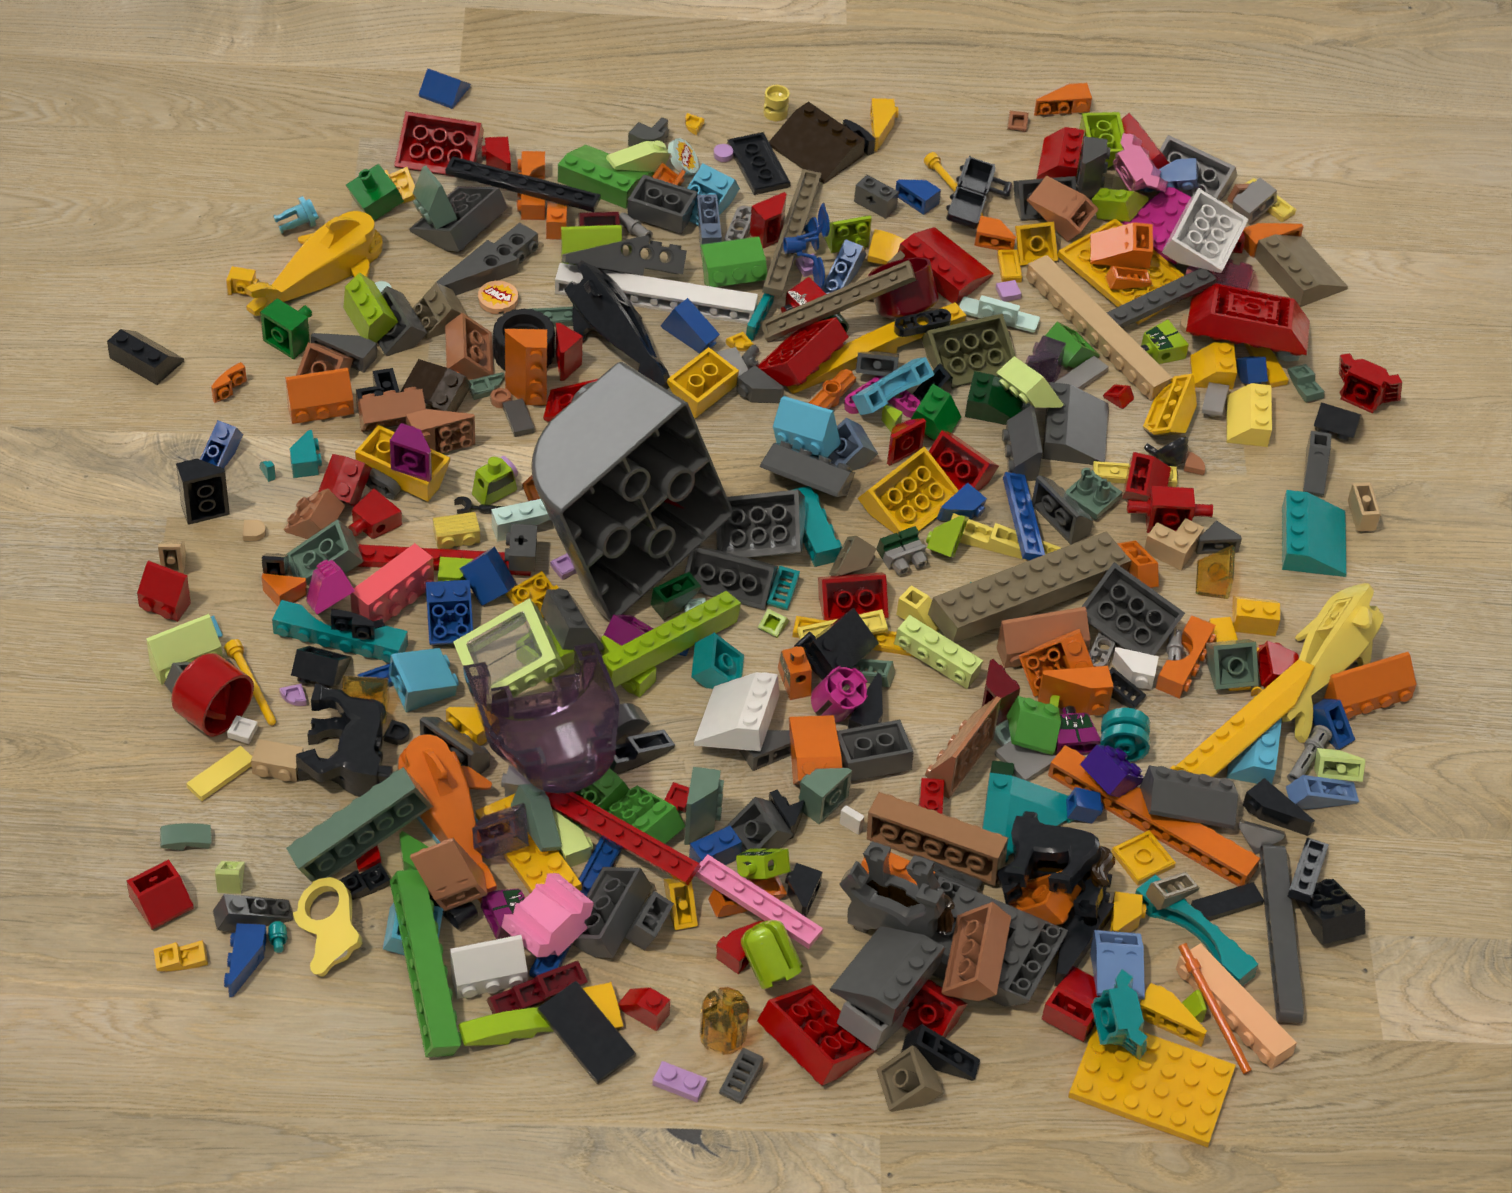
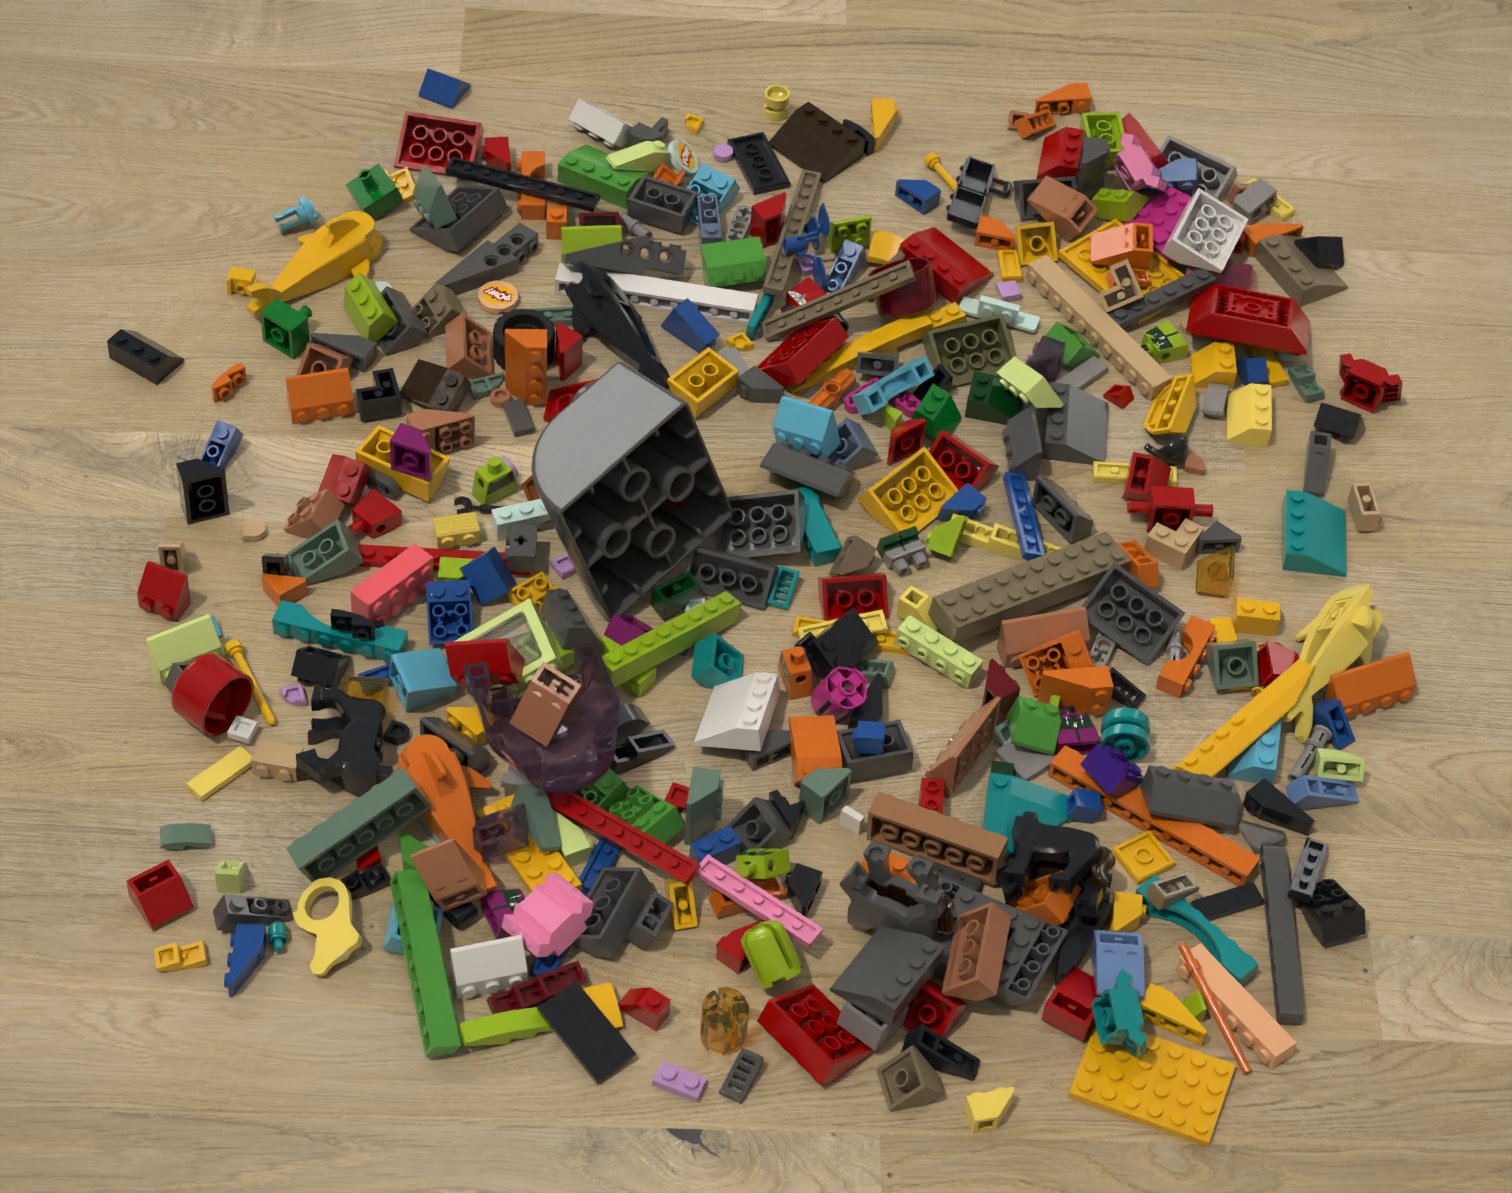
teal tile [259,461,276,482] -> none
teal slope [289,430,322,478] -> none
dark pink slope [306,560,355,614] -> none
nougat slope [358,387,426,432] -> none
dark grey arm [742,345,759,369] -> none
lime slope [758,609,790,637] -> none
dark grey brick [854,175,899,219] -> none
black beam [894,309,951,337] -> none
sand green plate [1065,468,1123,520] -> none
white slope [1112,647,1159,690] -> none
none -> red slope [445,638,525,688]
none -> nougat slope [509,662,584,747]
none -> white slope [569,98,634,148]
none -> blue brick [852,721,885,755]
none -> light yellow slope [964,1087,1015,1134]
none -> orange slope [1015,108,1056,139]
none -> tan brick [1098,258,1144,313]
none -> black slope [1294,236,1344,268]

